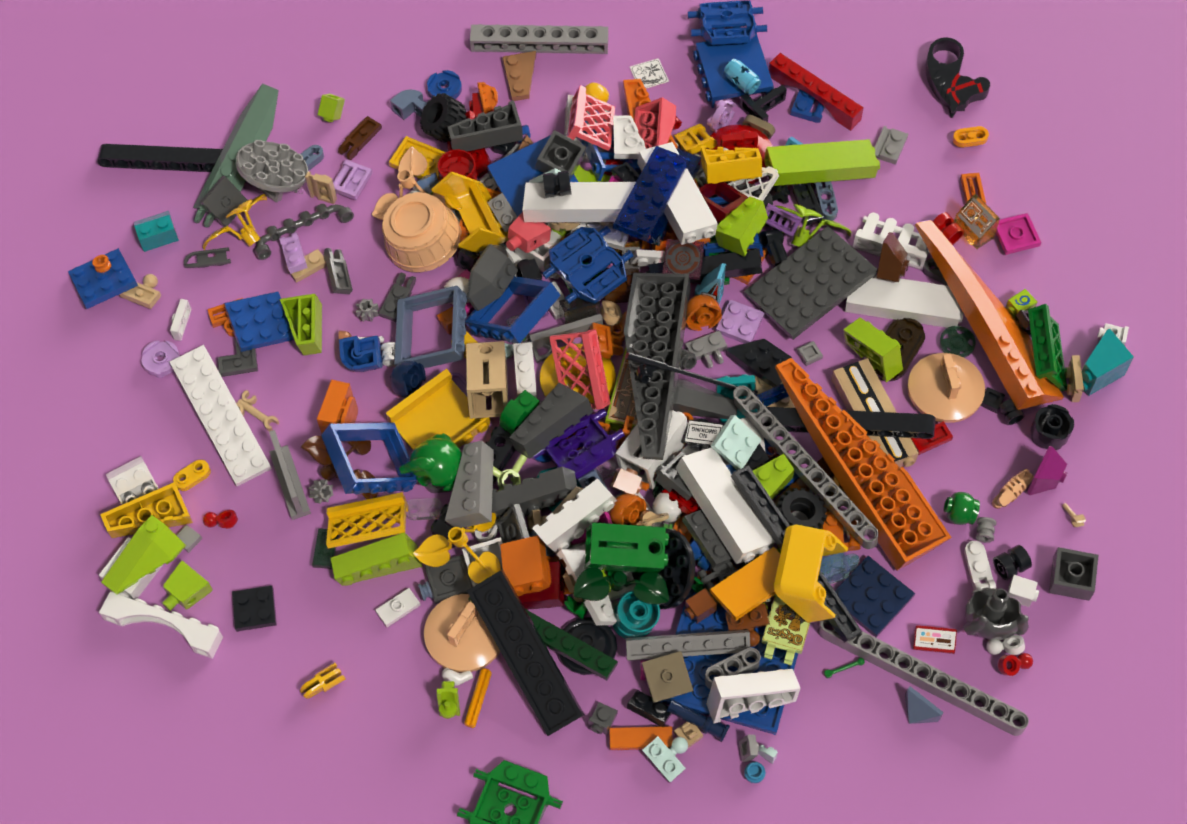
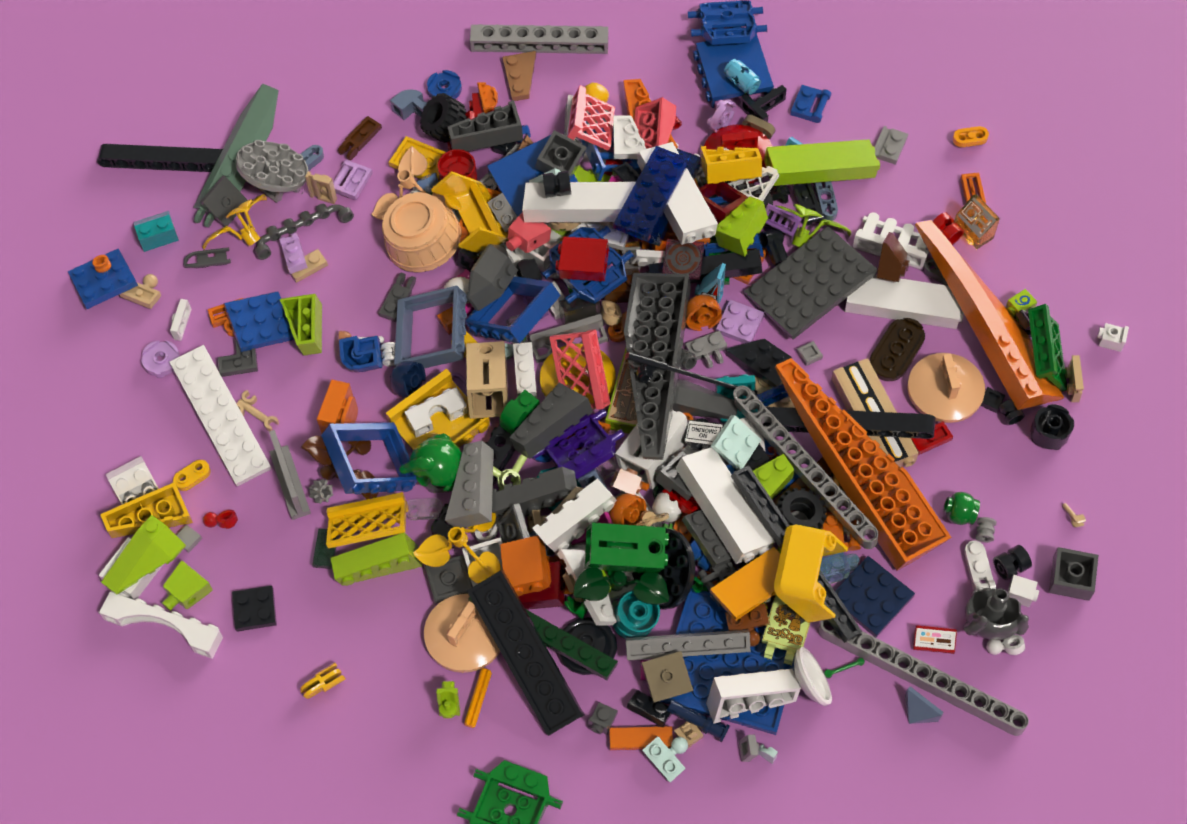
lime brick [318,93,345,122] -> none
dark grey hinge [323,248,353,294] -> none
light grey gear [356,299,379,322] -> none
white plate [375,588,421,627] -> none
sand blue bush [418,581,433,601] -> none
white arm [442,668,473,686] -> none
red plate [467,148,492,178] -> none
orange hinge [590,322,623,359] -> none
orange tile [616,415,634,449] -> none
white sticker [630,58,669,88] -> none
yellow plate [674,124,717,157] -> none
dark orange brick [684,588,717,624] -> none
light grey beam [705,647,761,689] -> none
dark azure plate [744,762,766,783] -> none
red arch [769,53,864,131] -> none
lime wedge [843,317,903,383] -> none
black animal [926,37,990,118] -> none
clear green wheel [940,326,976,358] -> none
dark pink plate [992,213,1041,255] -> none
light nougat hinge [992,469,1034,509] -> none
red plate [998,653,1033,676] -> none
magenta slope [1026,446,1067,495] -> none
teal slope [1082,329,1134,396] -> none
none -> white arch [405,387,468,438]
none -> red brick [556,237,609,281]
none -> white dish [794,647,832,706]

